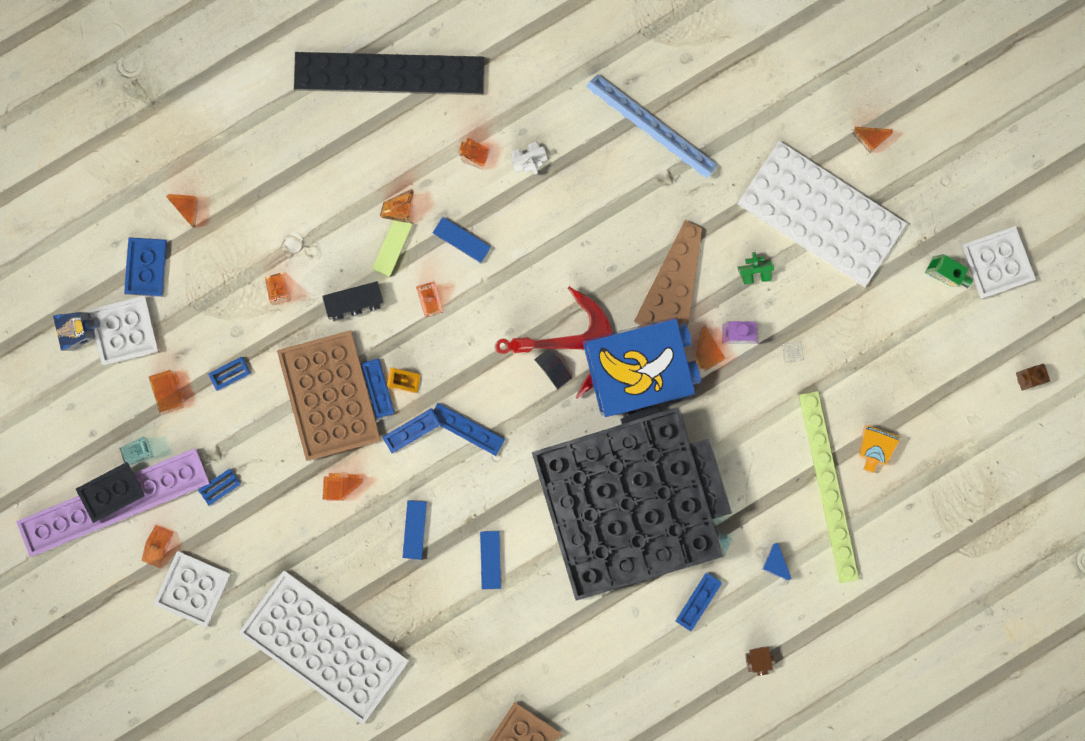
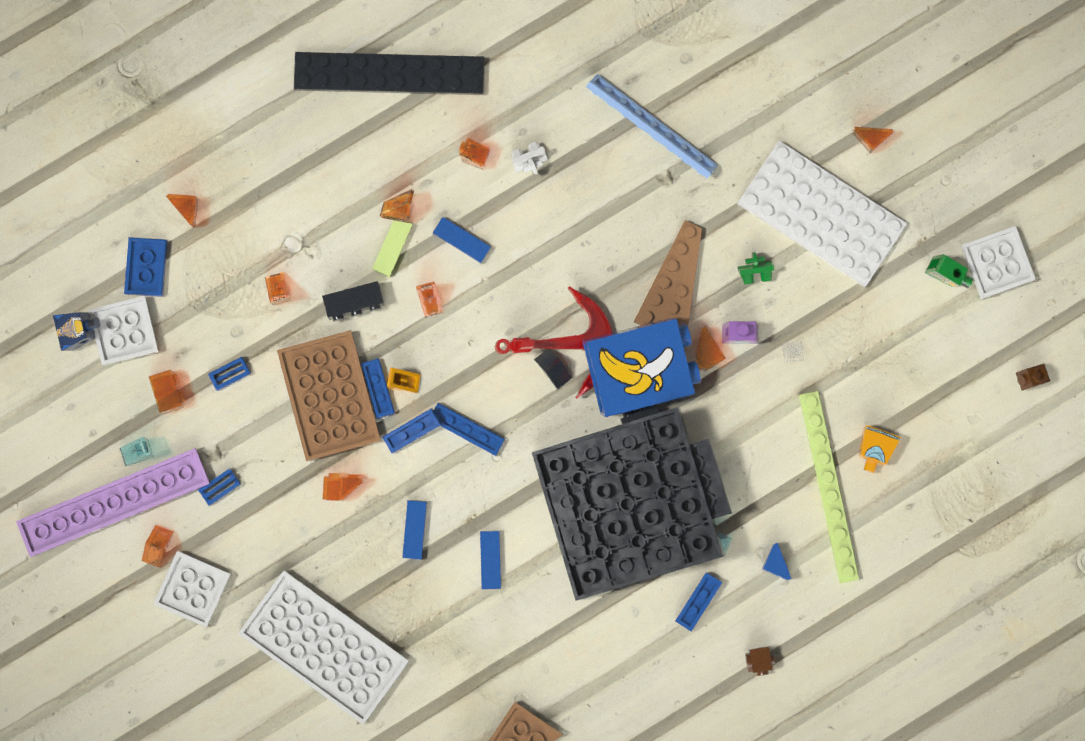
black plate [76,462,145,523] -> none

